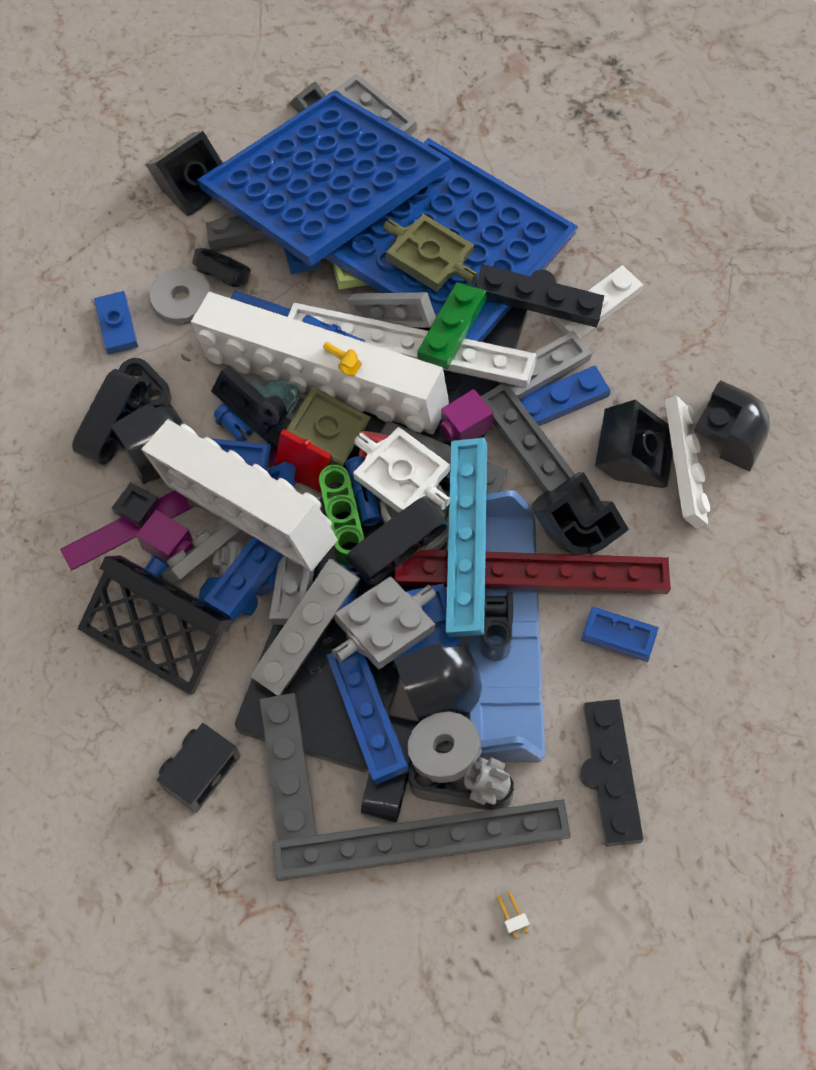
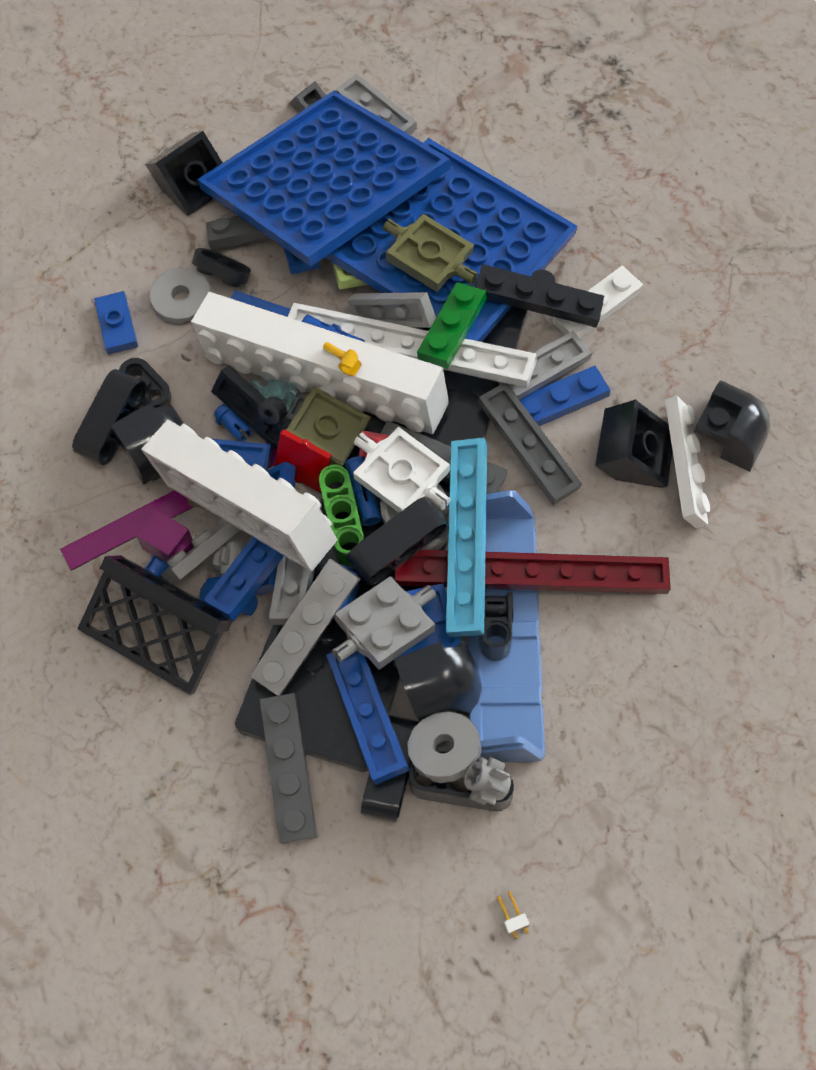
black plate [112,482,160,528] -> none
black brick [157,722,241,813] -> none
dark grey plate [273,799,571,881] -> none
magenta brick [440,389,493,441] -> none
black brick [531,472,629,554] -> none
black hinge [580,699,644,847] -> none
blue plate [581,606,659,662] -> none

